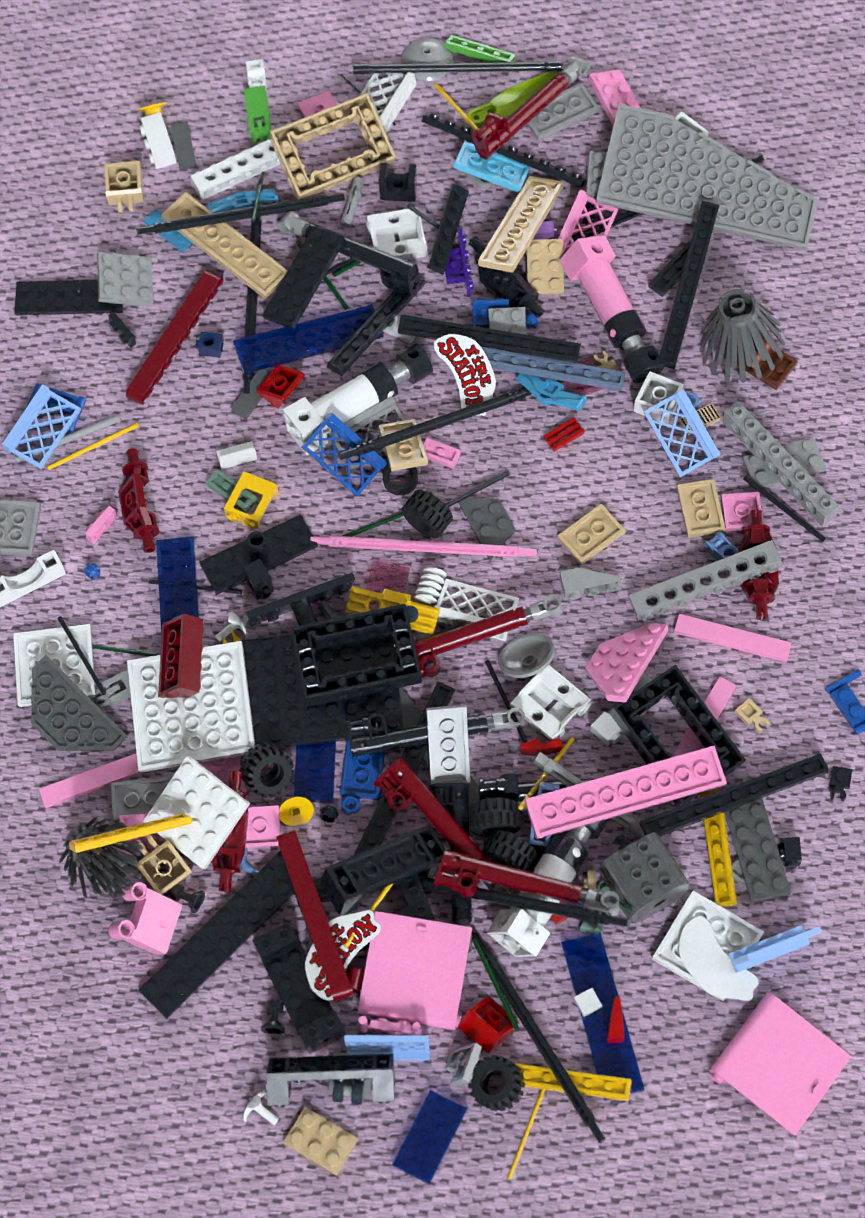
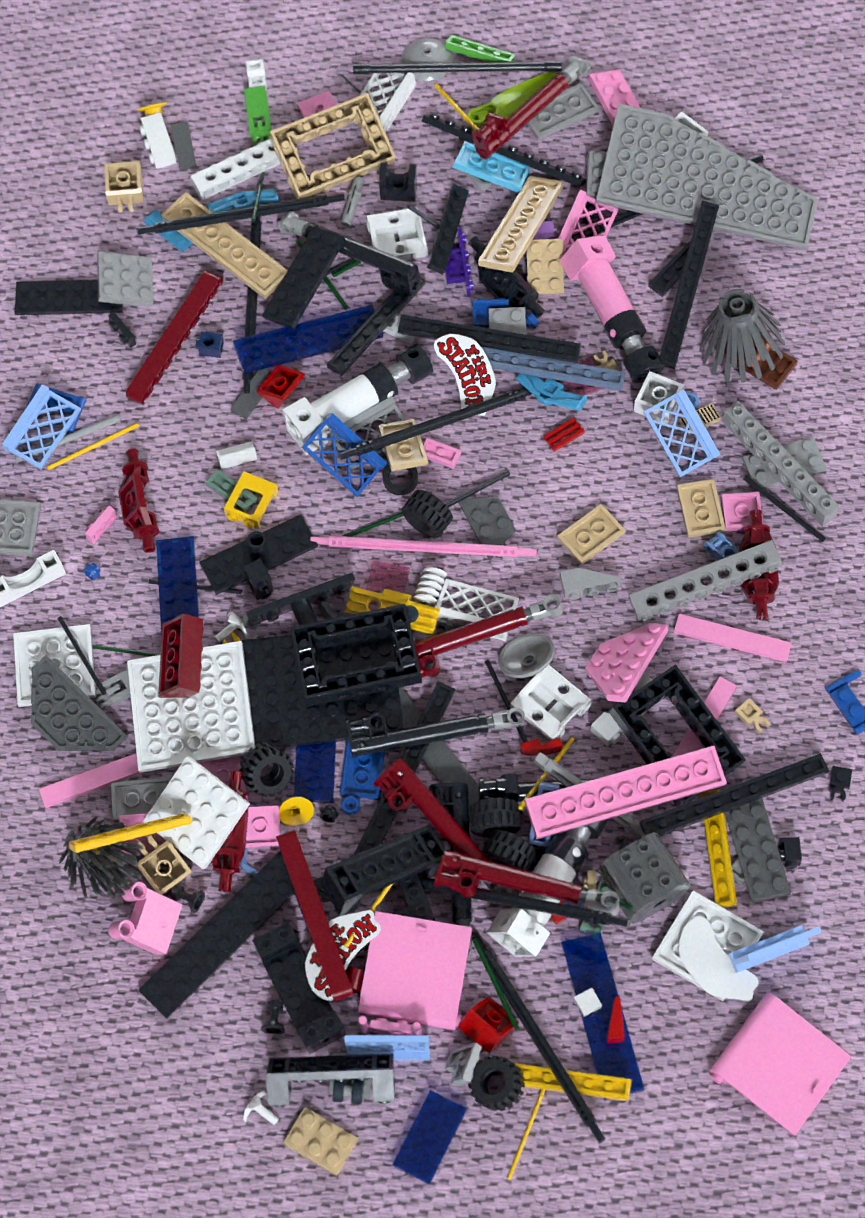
plate [426,705,470,784] -> none

